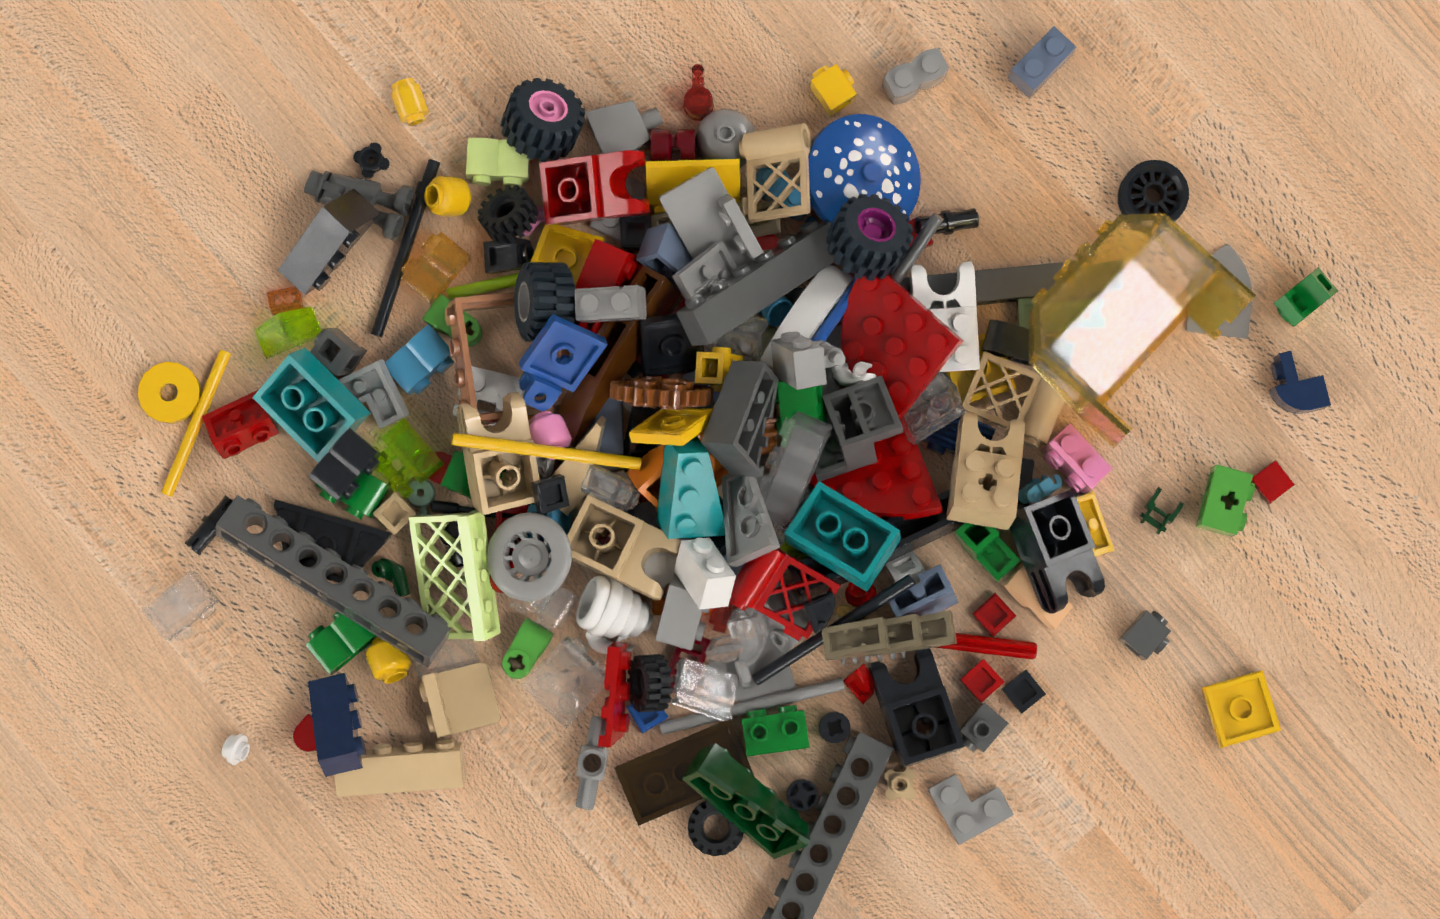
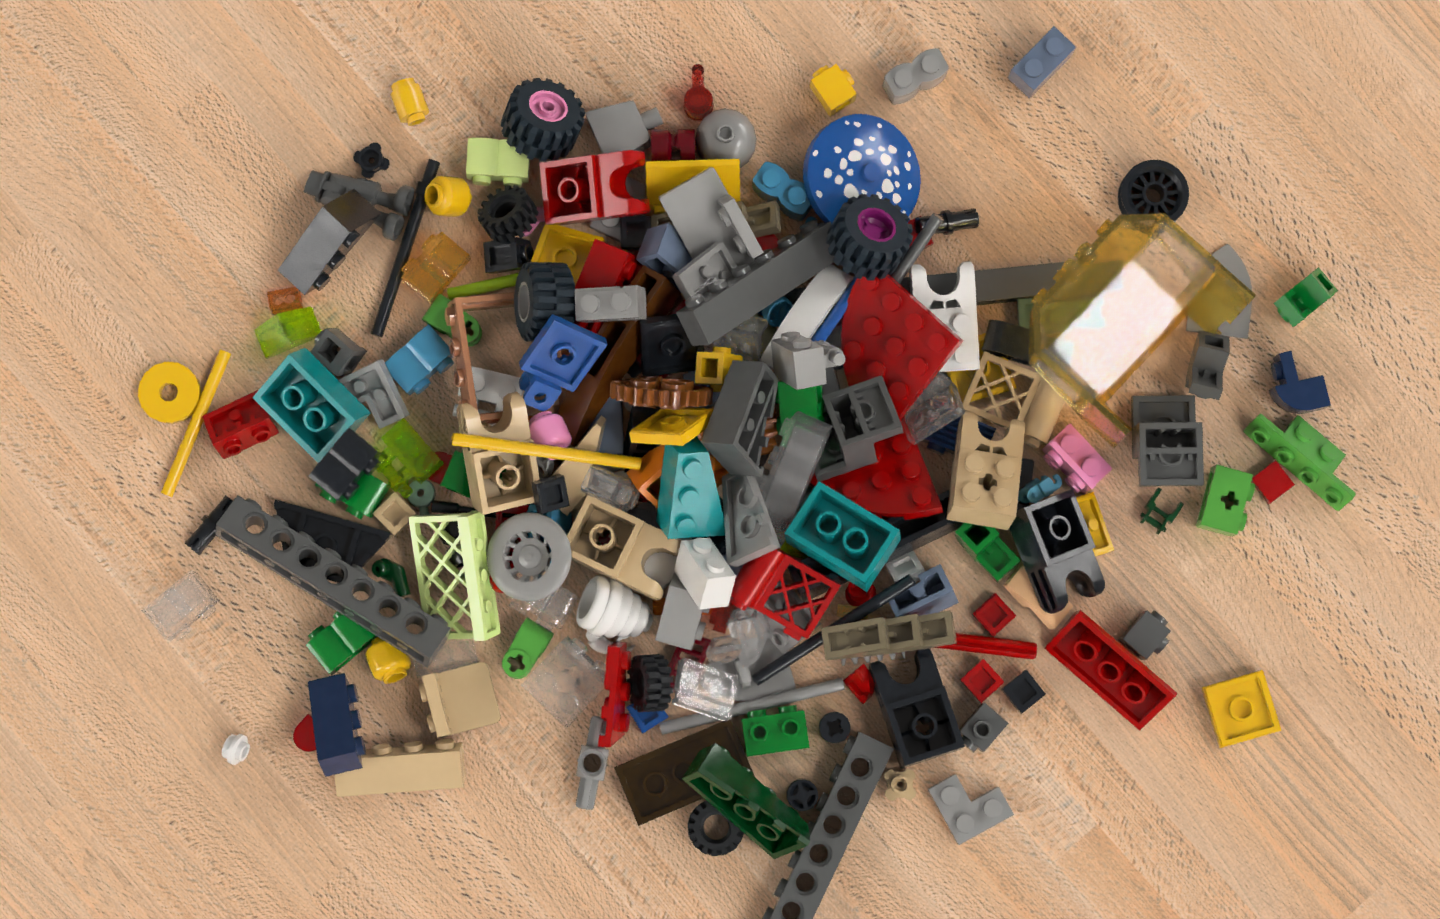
tan piece [739,123,812,223] -> none
black tile [802,590,835,633] -> none
white arm [831,362,876,387] -> none
none -> red slope [1044,610,1178,731]
none -> dark grey bracket [1131,395,1204,487]
none -> dark grey brick [1185,330,1230,400]
none -> bright green bracket [1243,414,1356,511]

